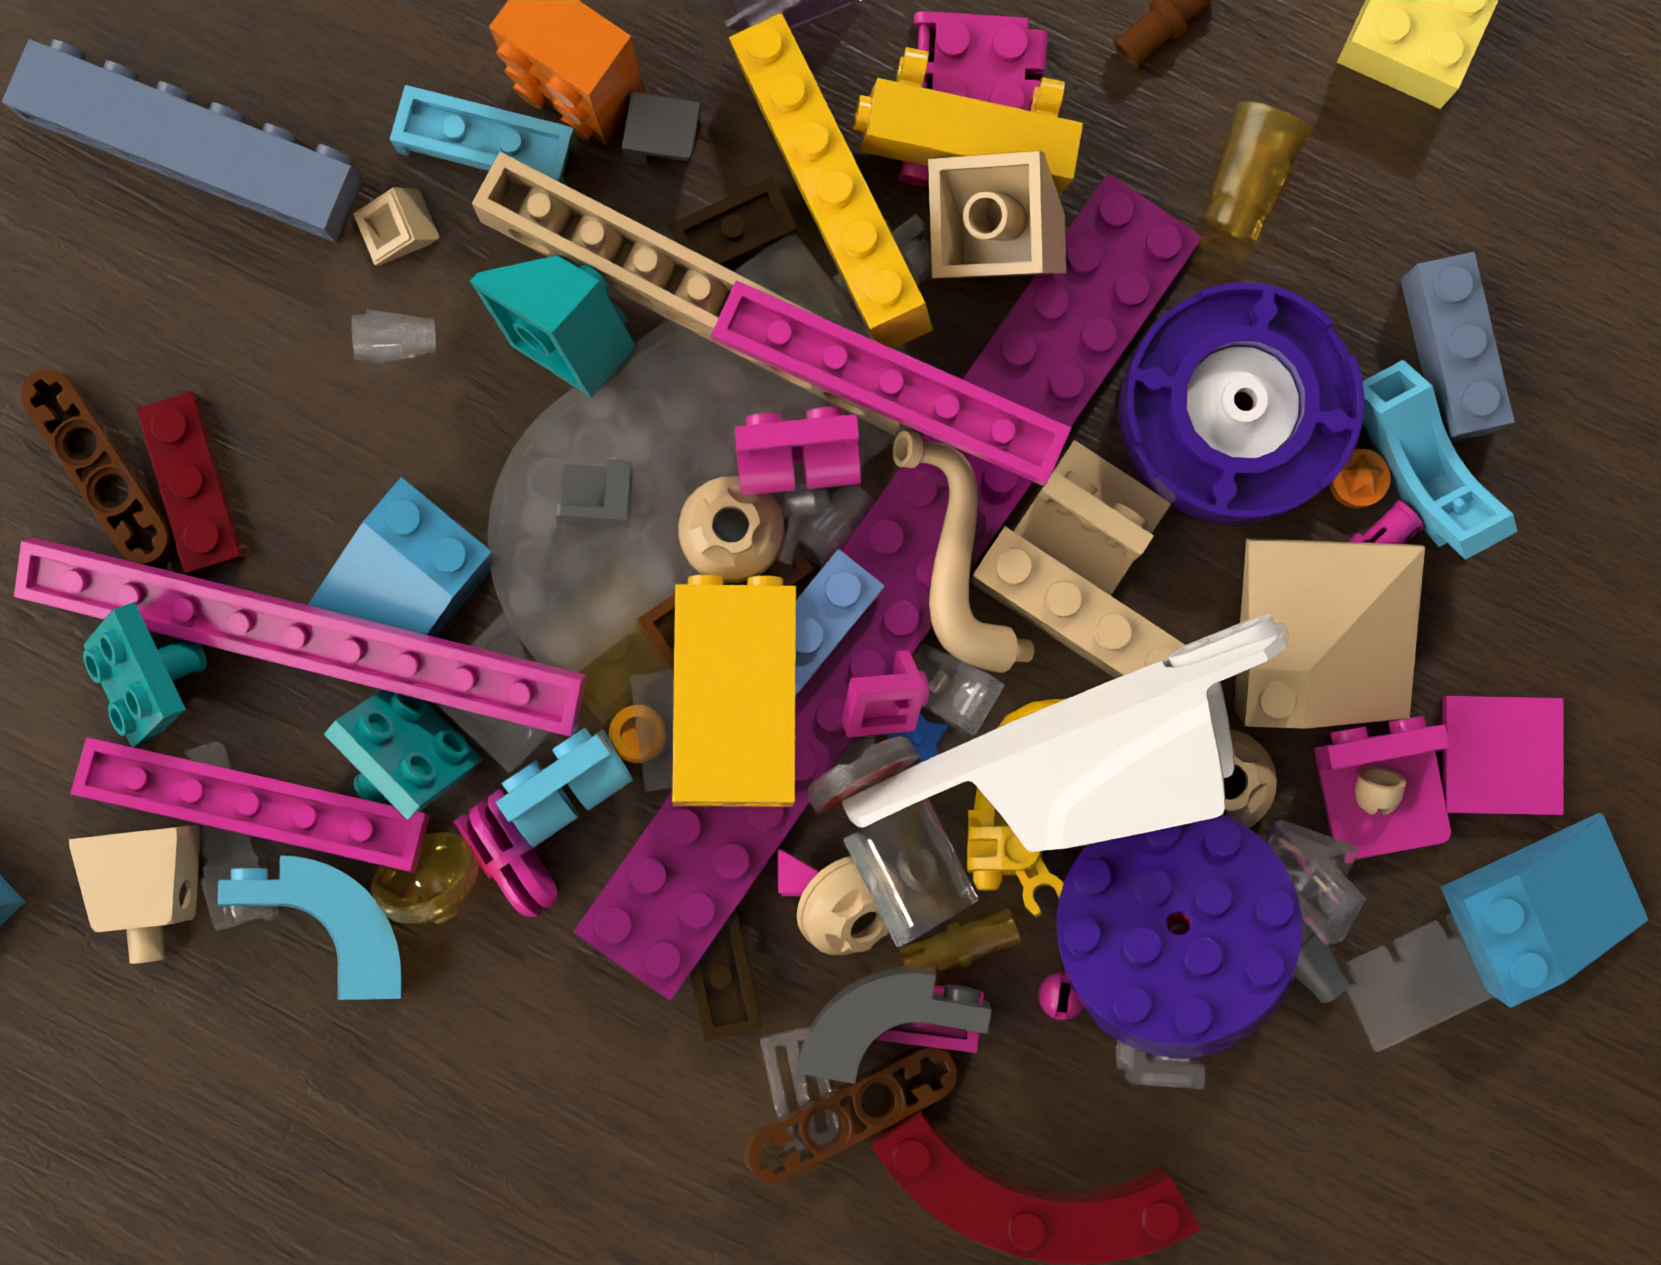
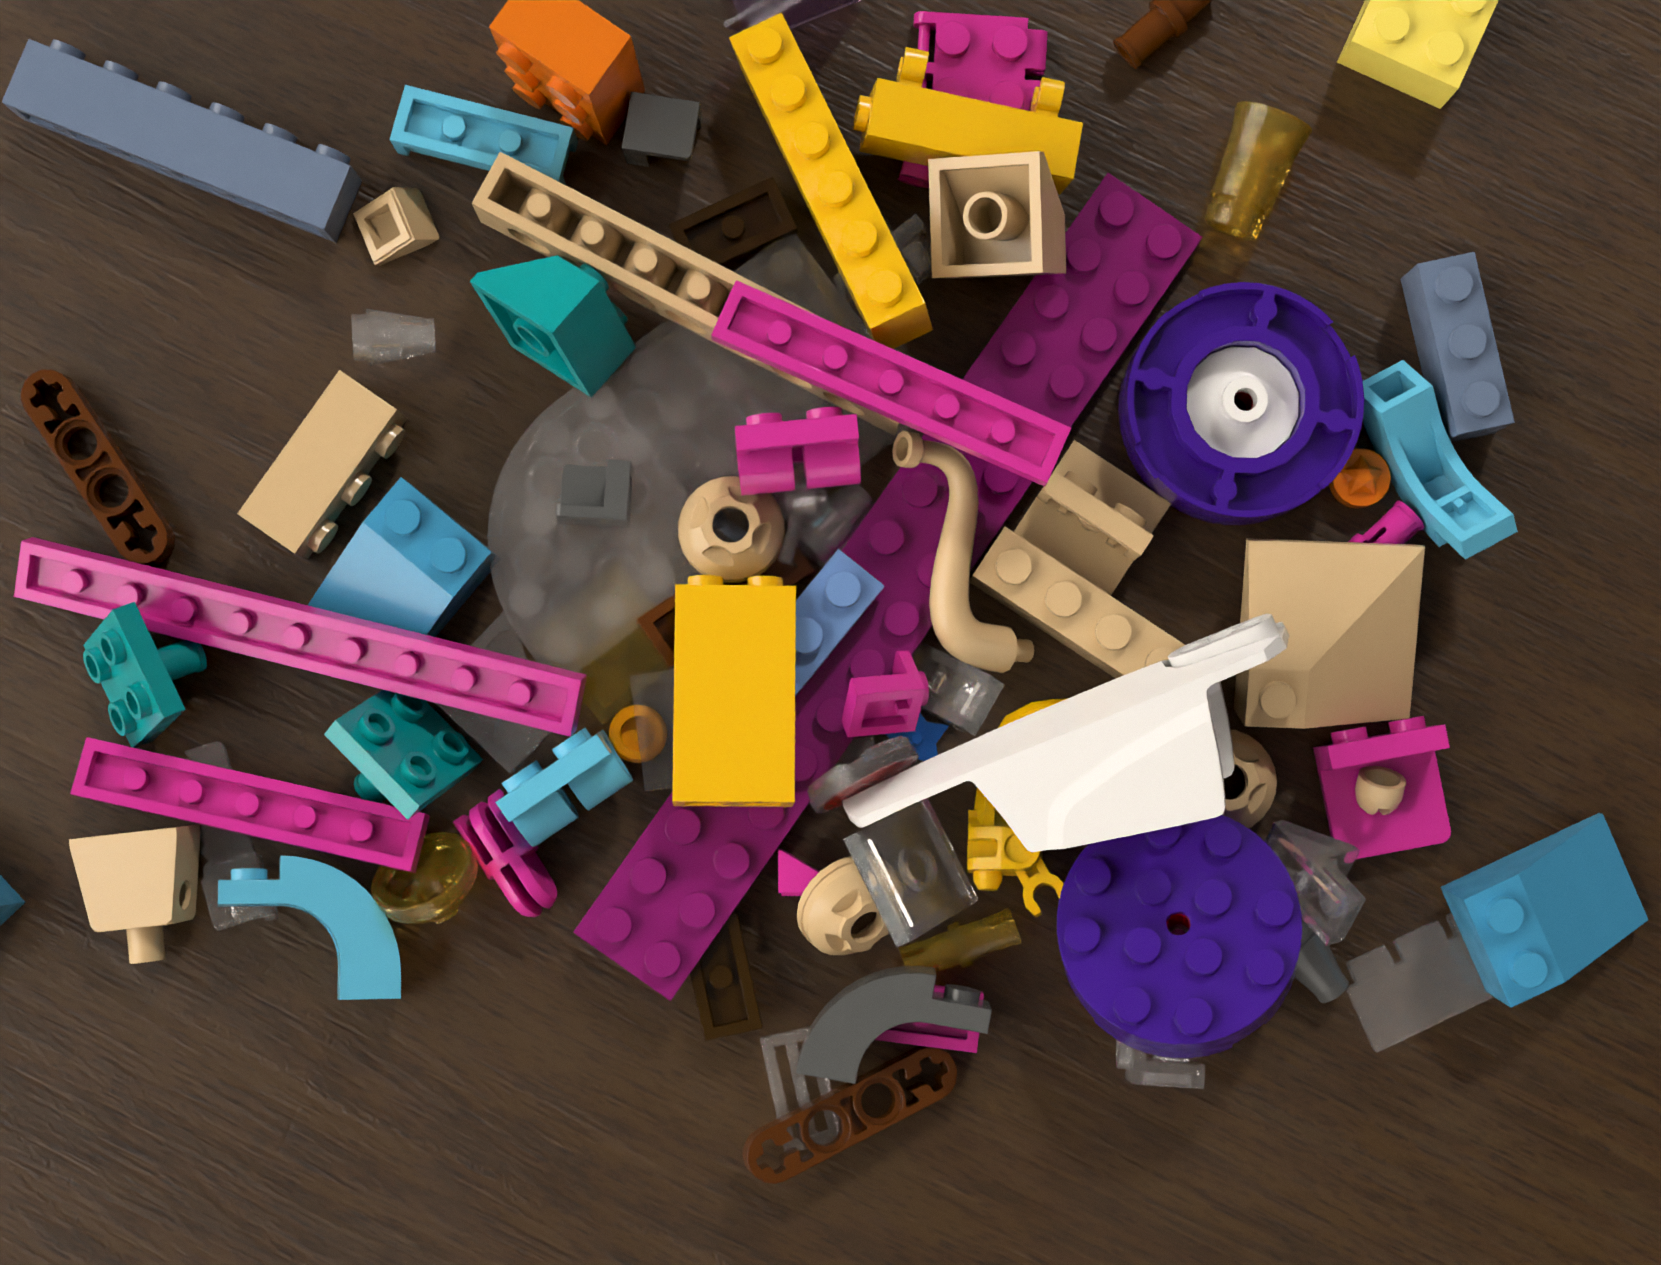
dark red plate [136,391,246,575] -> none
dark red brick [869,1110,1202,1265] -> none
dark pink hinge [1038,972,1084,1021] -> none
dark pink tile [1441,696,1564,815] -> none
none -> tan brick [237,370,407,559]

